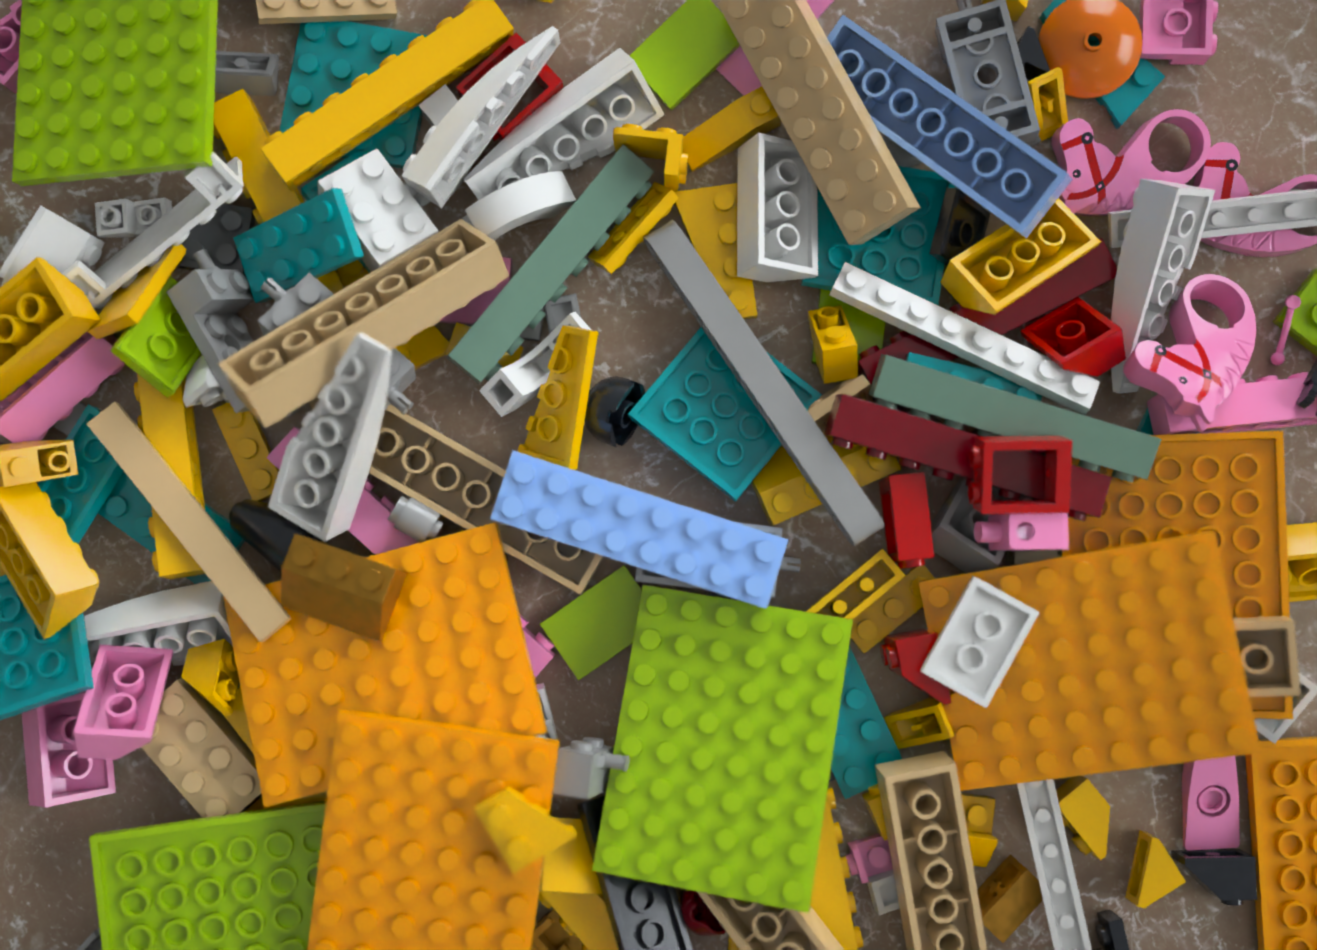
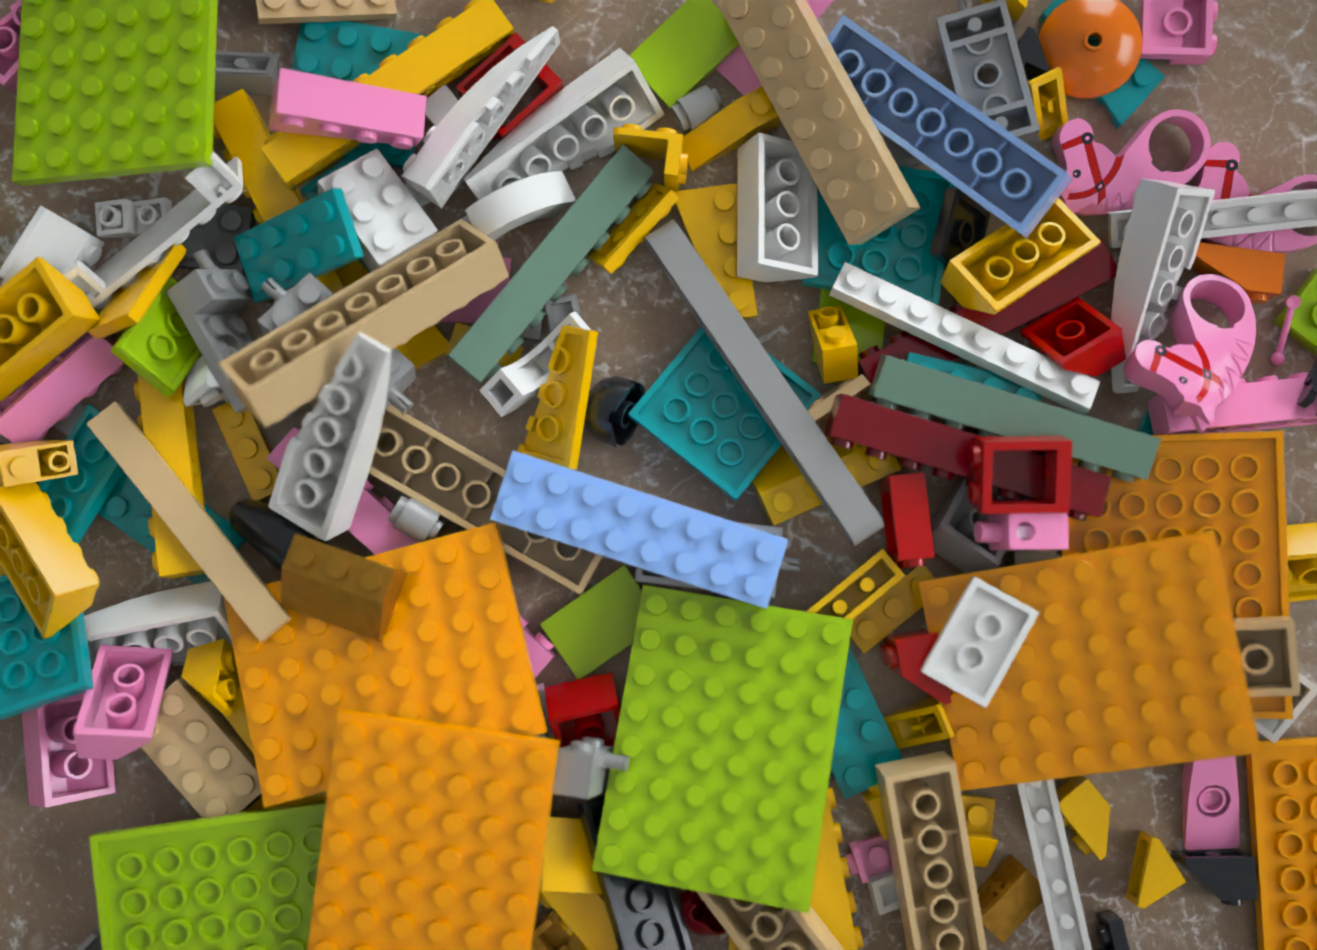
yellow wing [474,786,577,873] -> none
none -> bright pink wedge [269,68,427,149]
none -> red slope [545,672,621,749]
none -> light grey brick [670,85,723,132]
none -> orange slope [1191,242,1285,304]

